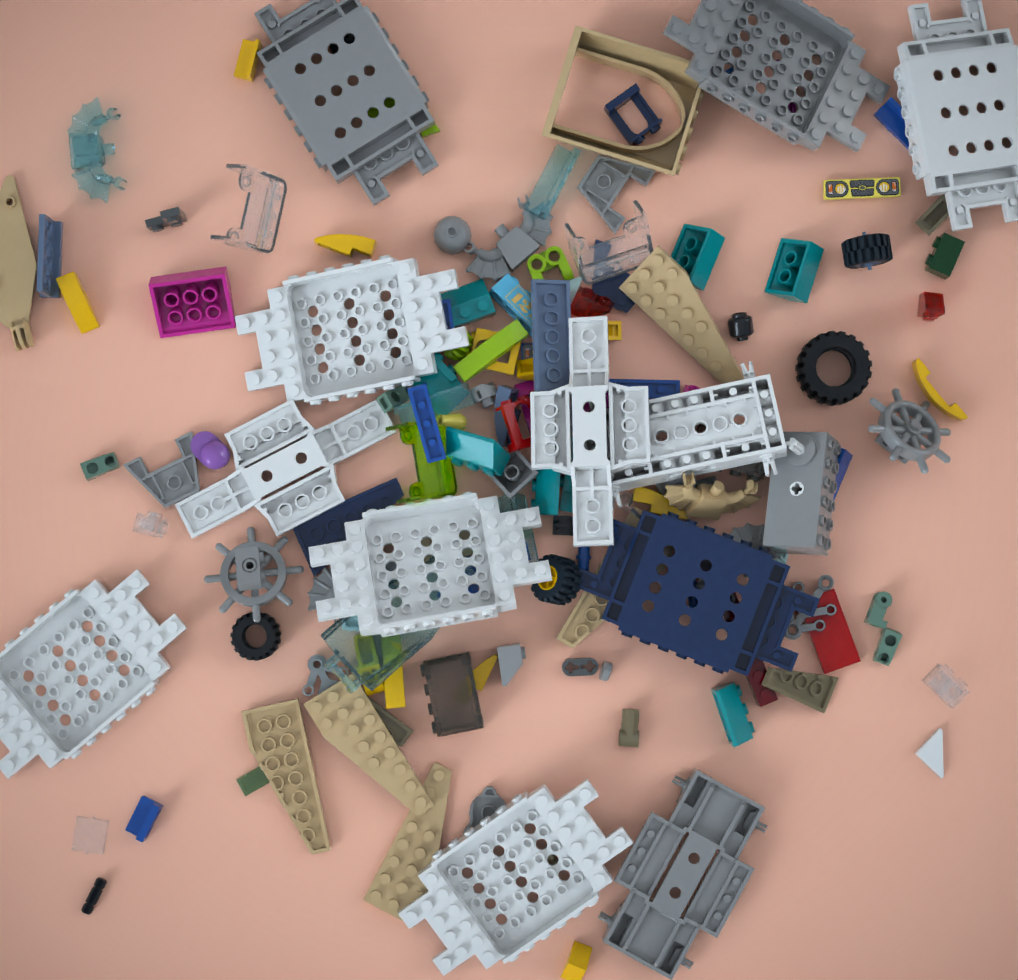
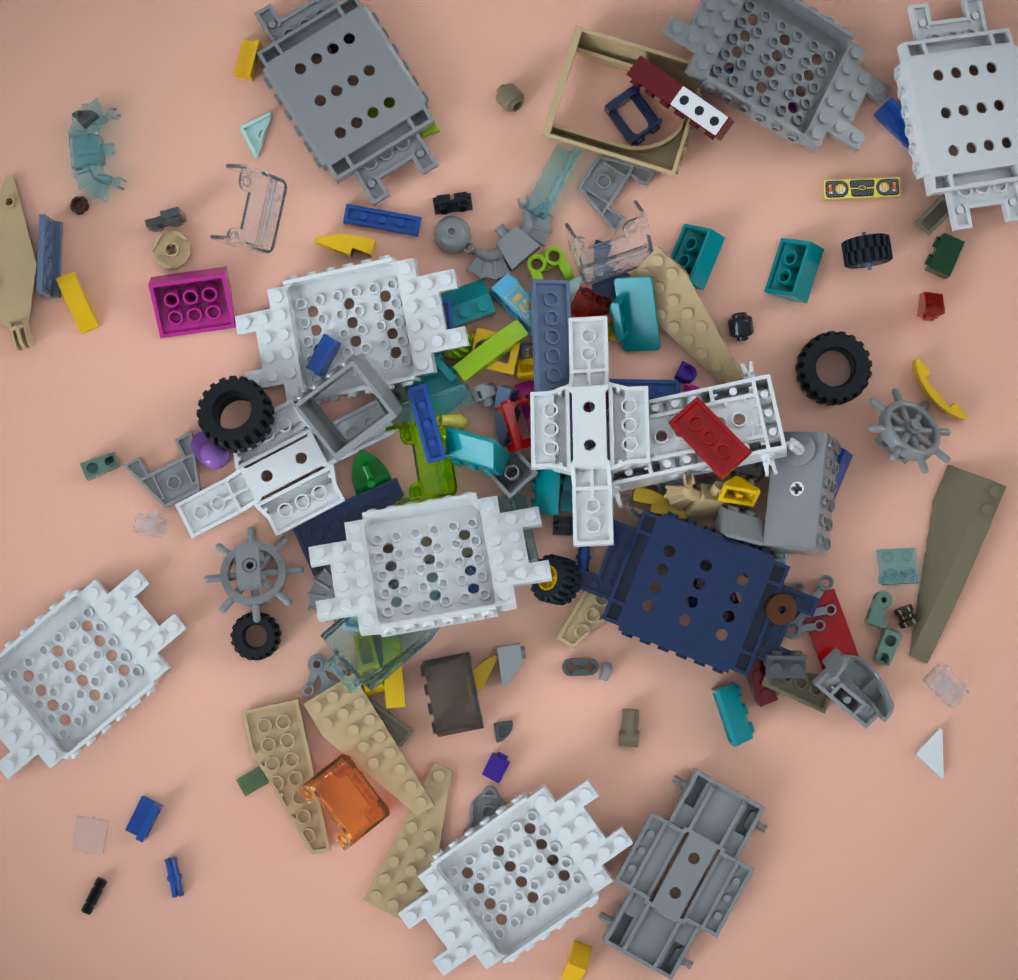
none -> reddish brown plate [70,196,89,215]
none -> dark grey tile [72,110,99,129]
none -> tan plate [152,231,192,270]
none -> blue pin [164,857,184,898]
none -> black tyre [197,375,275,453]
none -> light aqua tile [239,112,272,160]
none -> light grey window [293,352,405,461]
none -> clear orange windscreen [297,754,390,851]
none -> blue panel [306,334,342,377]
none -> blue tile [343,204,422,237]
none -> green shield [352,450,392,495]
none -> black hinge [433,191,473,215]
none -> dark purple brick [482,751,510,783]
none -> dark grey tile [493,720,513,743]
none -> dark tan head [496,83,524,112]
none -> teal bracket [610,276,661,352]
none -> dark red brick [626,56,734,141]
none -> red tile [668,397,752,480]
none -> dark purple tile [674,361,697,384]
none -> light grey slope [714,504,763,546]
none -> yellow slope [717,475,761,507]
none -> reddish brown piece [765,593,797,625]
none -> dark grey bracket [765,650,807,679]
none -> light grey piece [812,647,895,728]
none -> clear light blue hinge [876,548,920,585]
none -> dark brown wheel [893,604,919,629]
none -> dark tan wedge [909,465,1007,663]

